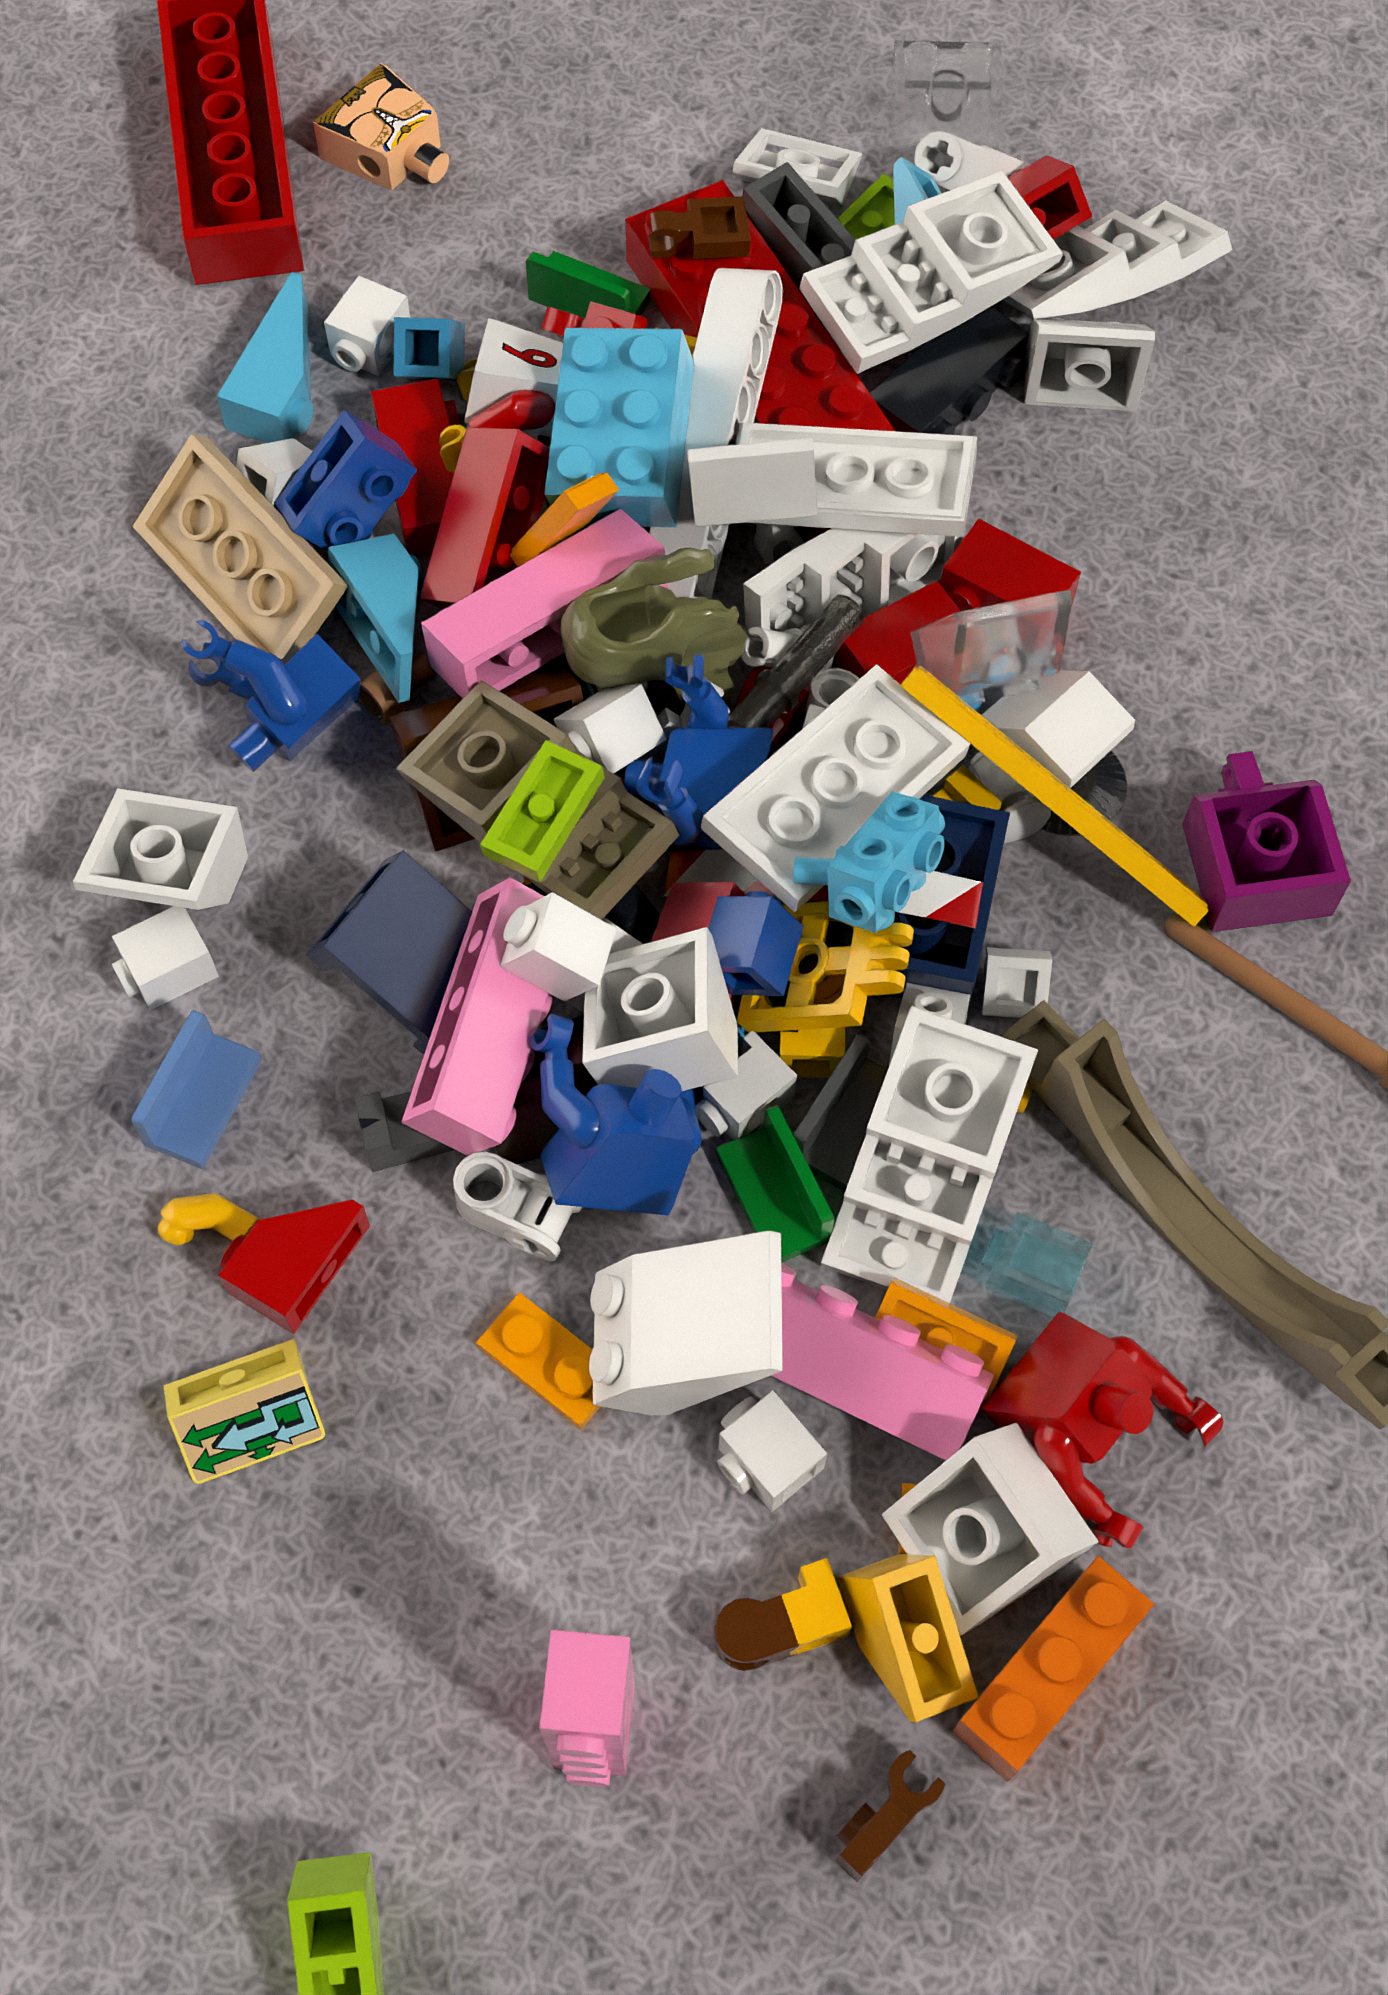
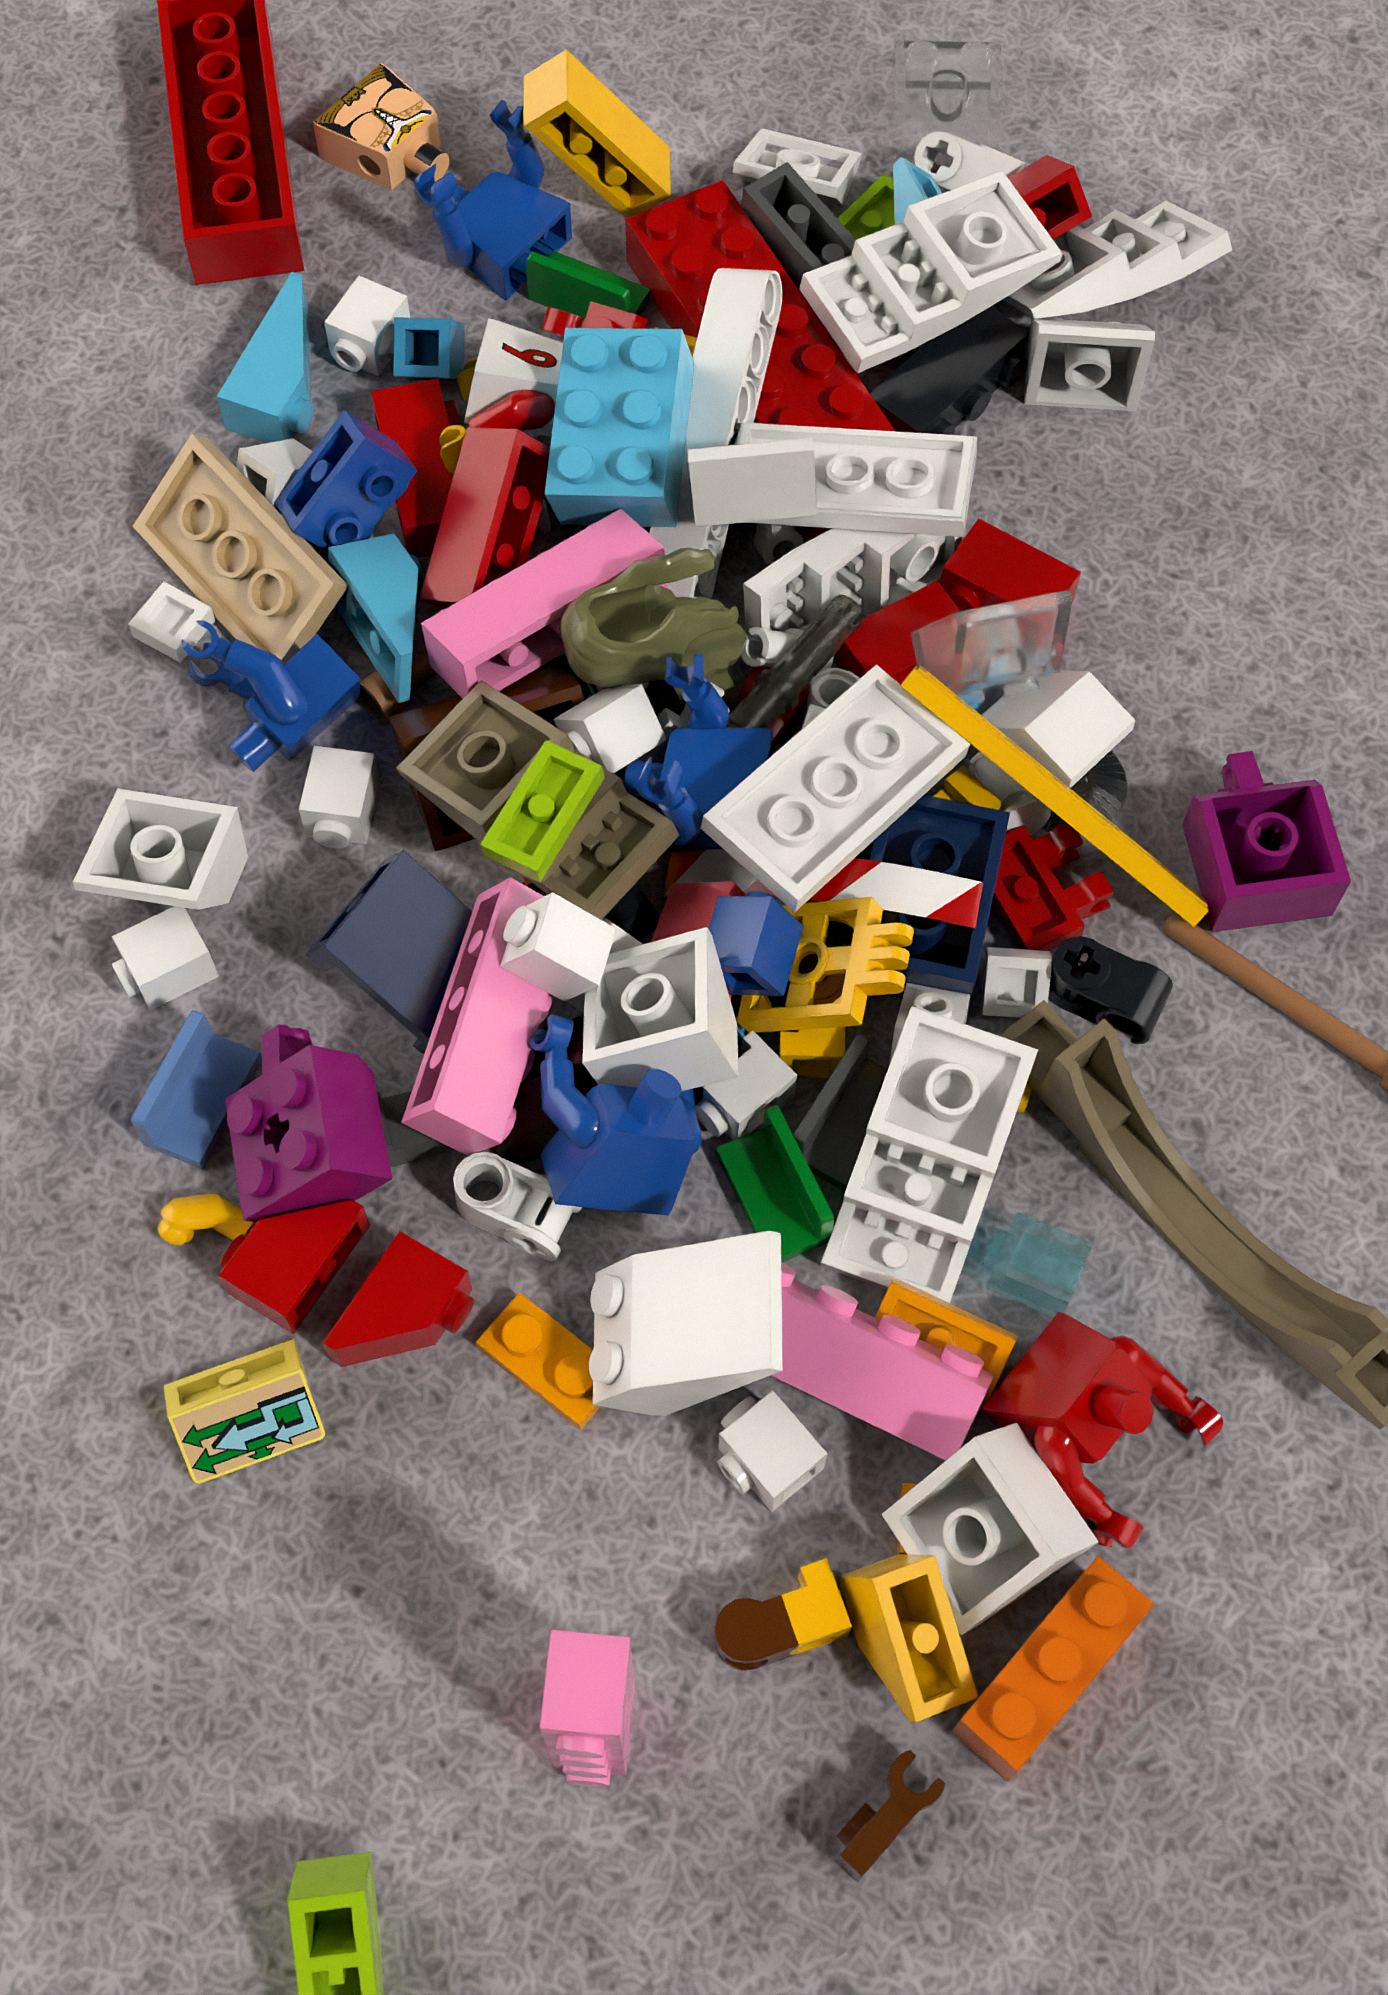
light orange tile [510,472,619,567] -> none
reddish brown plate [648,196,751,259] -> none
medium azure brick [793,791,945,933] -> none
none -> white plate [128,581,216,663]
none -> magenta hinge [225,1024,392,1222]
none -> white brick [299,746,381,849]
none -> red slope [323,1231,474,1367]
none -> blue torso [414,100,572,301]
none -> yellow brick [523,49,671,216]
none -> red plate [992,823,1114,951]
none -> black piece [1048,936,1173,1044]

